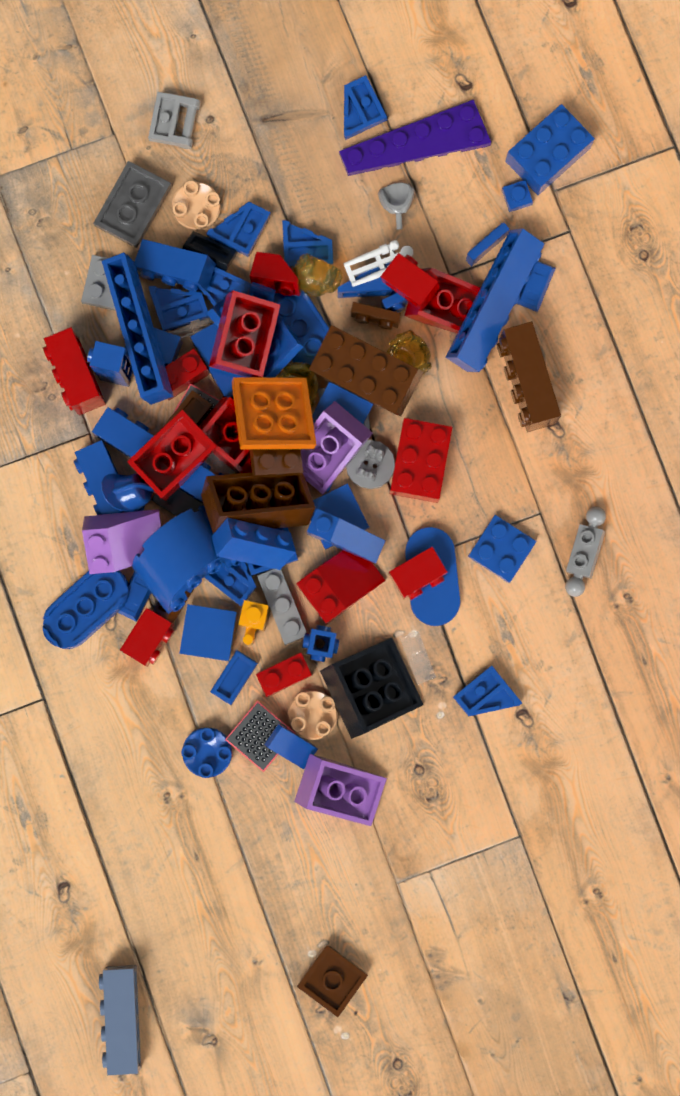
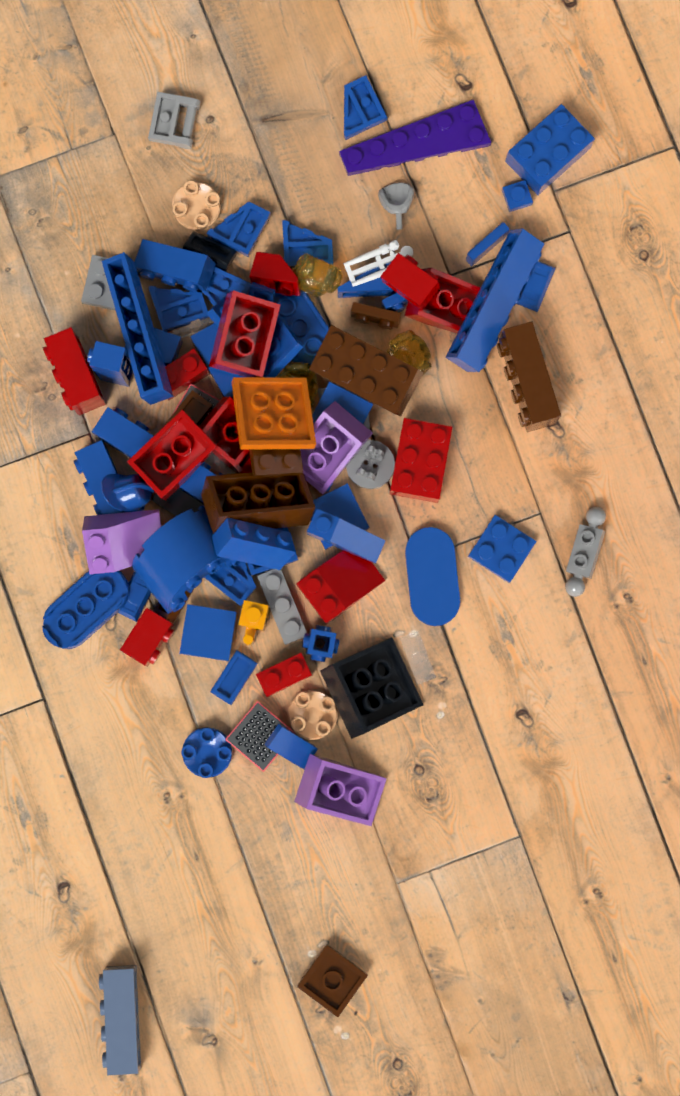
flat silver plate [93,161,172,248] -> none
red brick [388,547,448,600] -> none
blue wing [453,666,522,717] -> none

